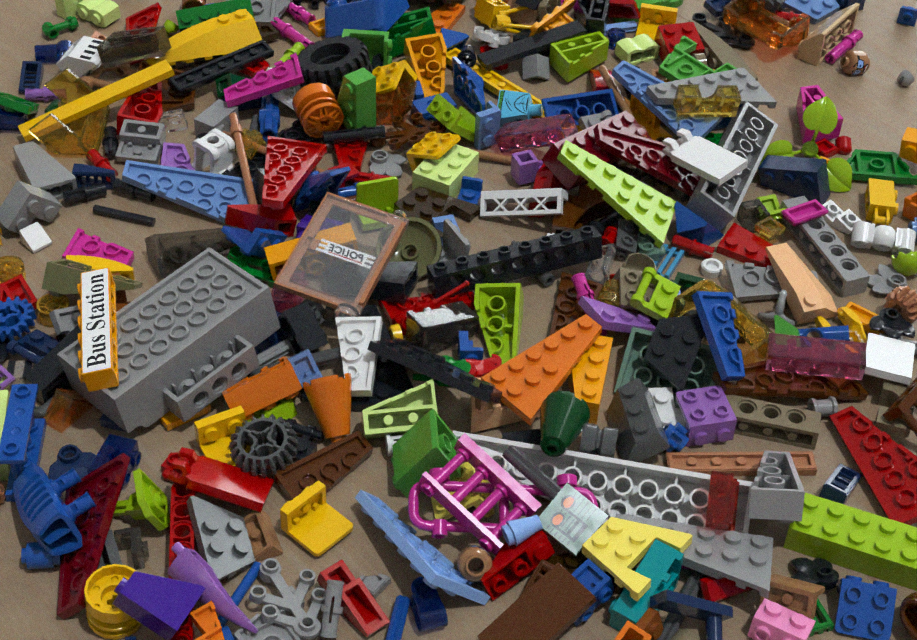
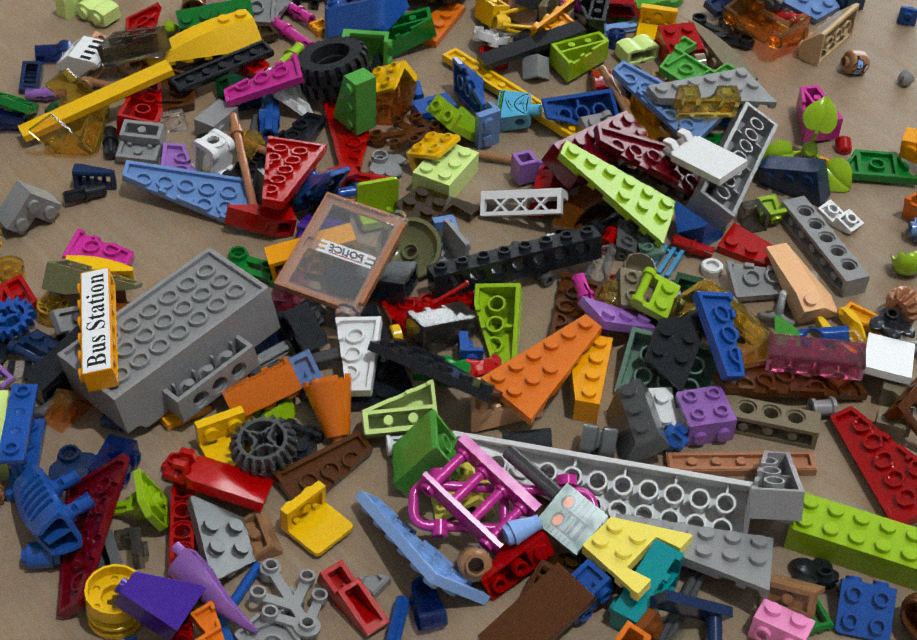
light grey slope [13,141,77,200] -> none
white slope [19,222,52,253] -> none
green bar [42,16,79,39] -> none
red pin [86,149,118,182] -> none
black bar [93,205,156,226] -> none
black pin [113,178,157,202] -> none
clear smoke wedge [145,226,238,279] -> none
blue bracket [221,226,287,258] -> none
orange wheel [292,83,344,138] -> none
light grey pin [319,580,344,638] -> none
black pin [323,125,386,144] -> none
light orange wedge [403,32,447,98] -> none
blue slope [439,28,469,52] -> none
black cone [457,45,476,67] -> none
blue bracket [457,176,483,205] -> none
clear pink brick [494,113,578,153] -> none
dark green cone [540,391,590,457] -> none
red tile [699,576,753,602] -> none
clear red window [705,471,740,531] -> none
clear yellow tile [754,216,786,242] -> none
dark pink tile [781,199,829,227] -> none
red tile [815,138,839,158] -> none
dark blue slope [819,464,862,505] -> none
dark pink pin [824,29,863,64] -> none
white piece [851,221,916,254] -> none
yellow brick [864,178,899,226] -> none
light grey plate [867,264,908,295] -> none

